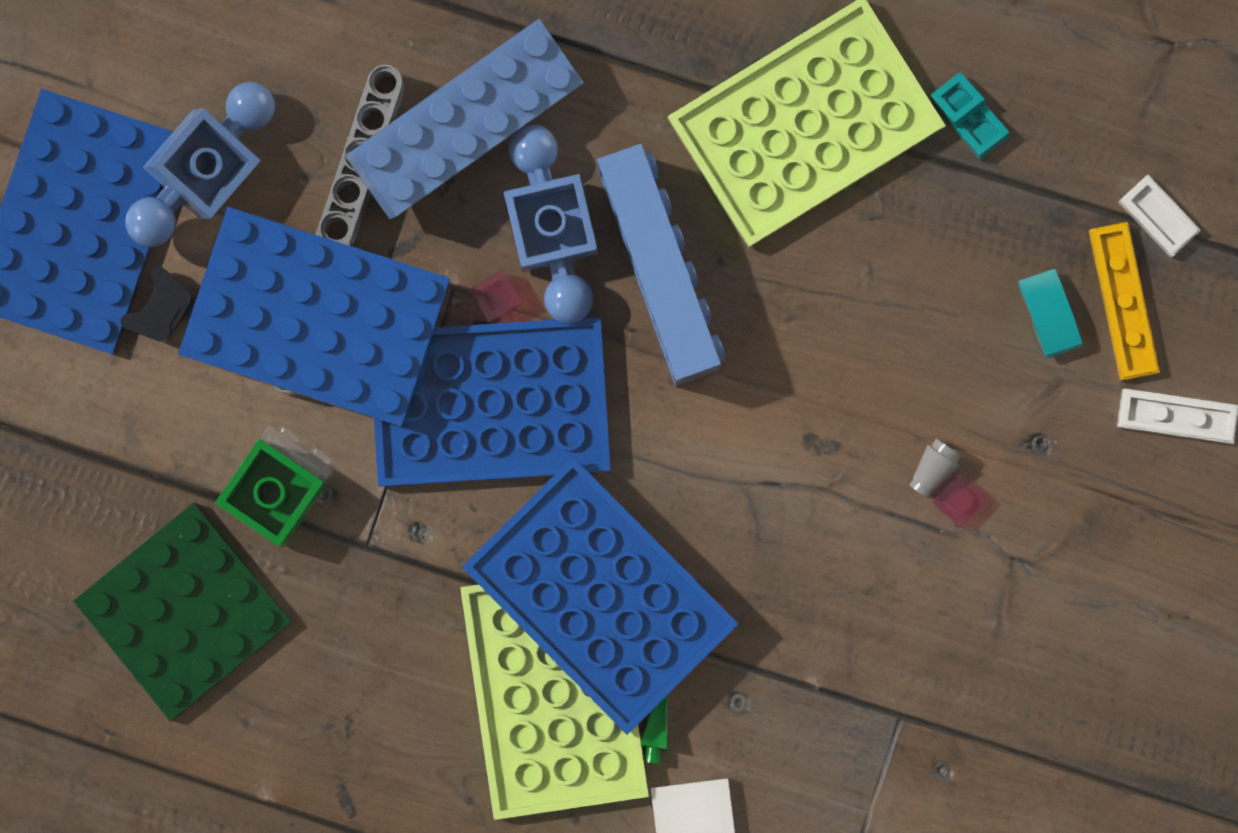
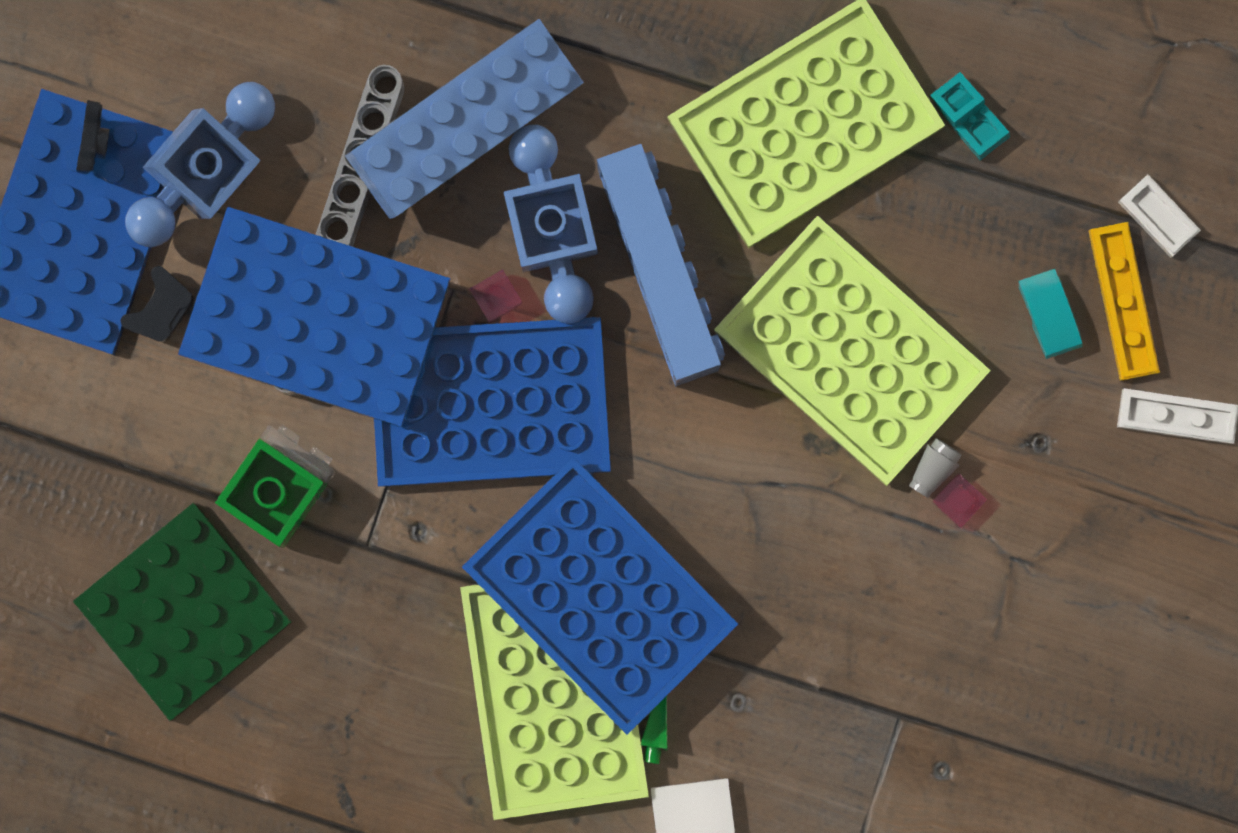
none -> black piece [76,100,110,173]
none -> yellowish green plate [714,216,991,486]

